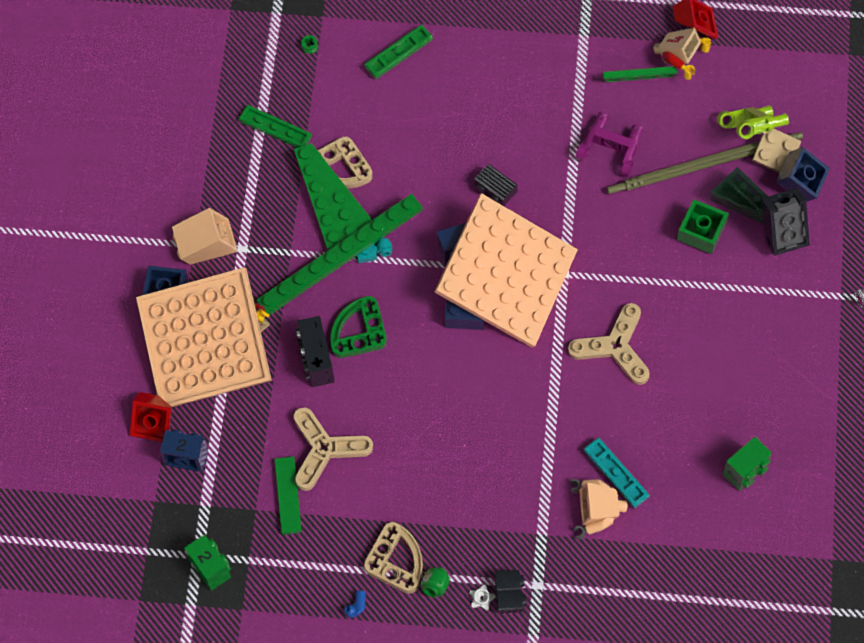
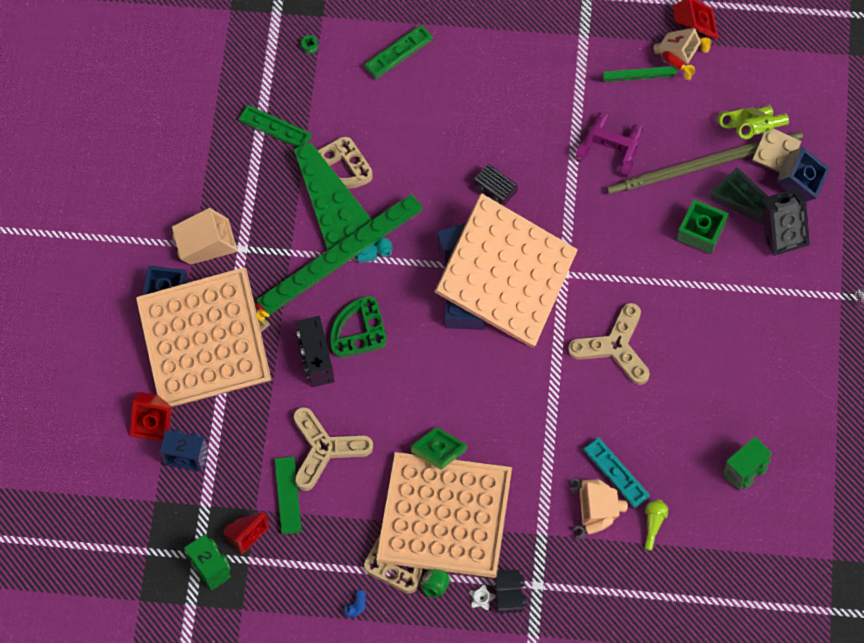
none -> red slope [223,512,270,555]
none -> light nougat plate [376,452,512,578]
none -> green plate [411,427,467,470]
none -> lime piece [645,499,668,551]

